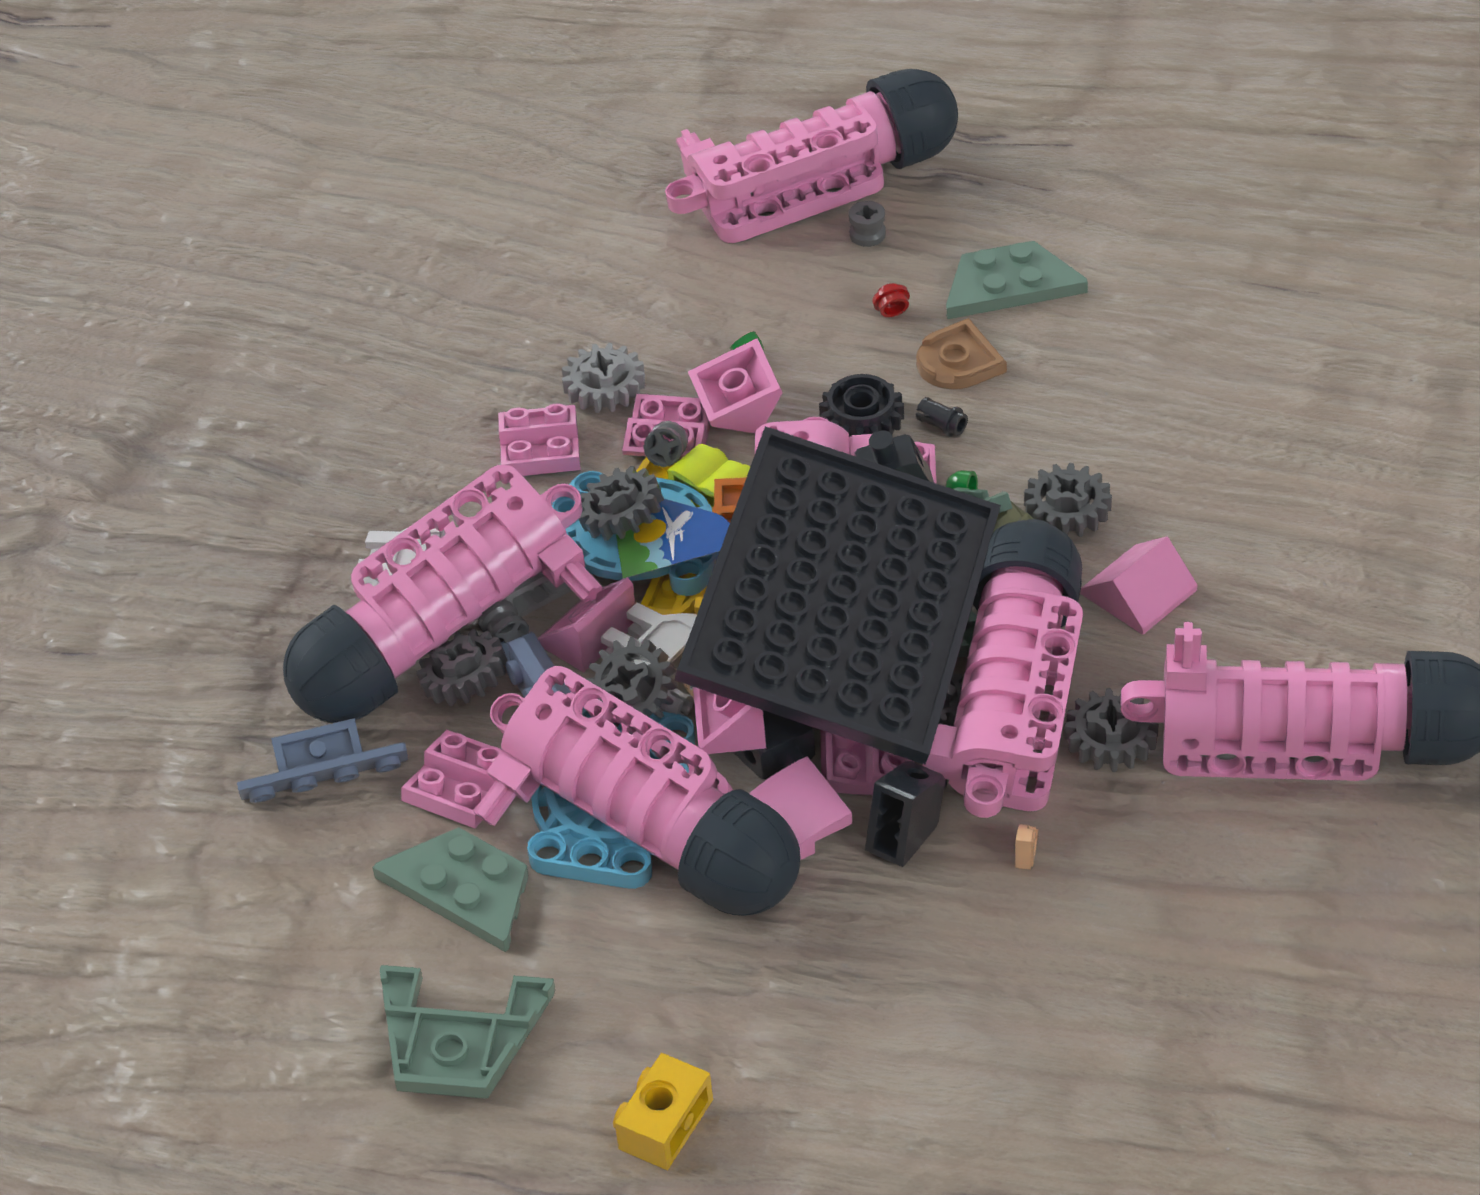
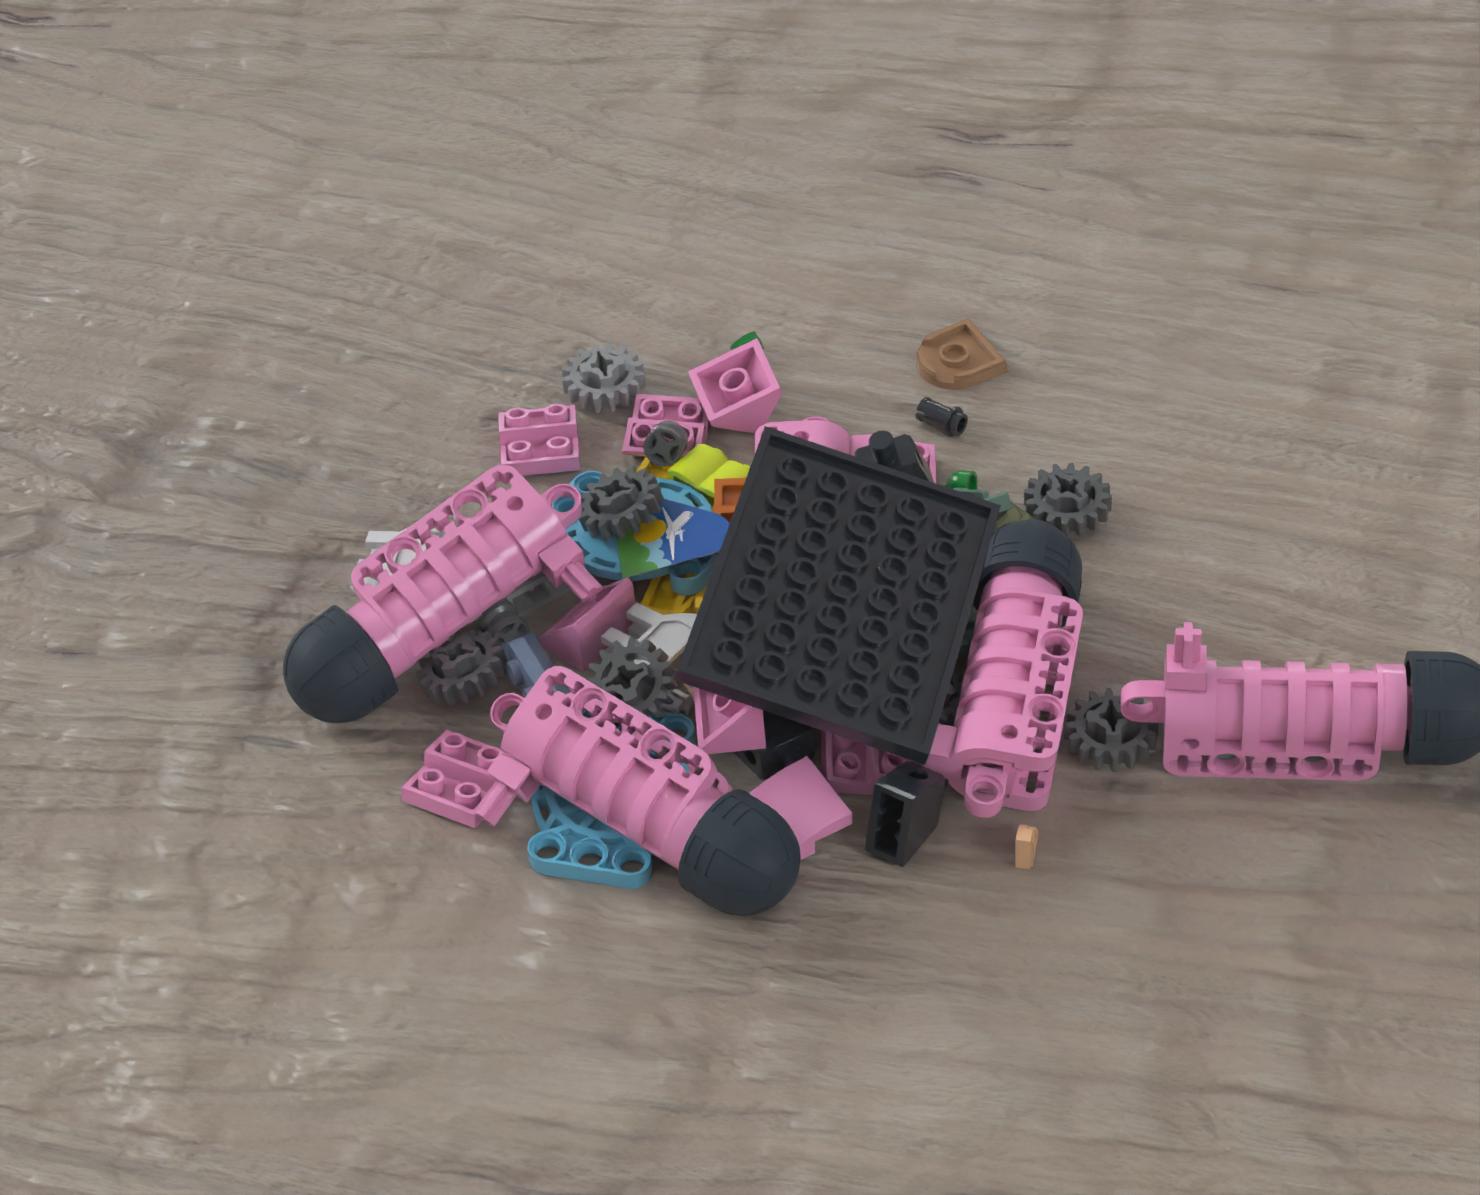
sand blue bracket [237,718,408,803] -> none
sand green wing [372,827,529,952] -> none
sand green wing [380,965,555,1099] -> none
yellow brick [613,1052,713,1171] -> none
bright pink piece [665,69,958,243] -> none
black gear [819,374,904,437] -> none
dark grey wheel [849,201,886,247] -> none
red plate [872,283,910,317] -> none
sand green wing [946,241,1088,319] -> none
bright pink slope [1080,536,1197,635] -> none

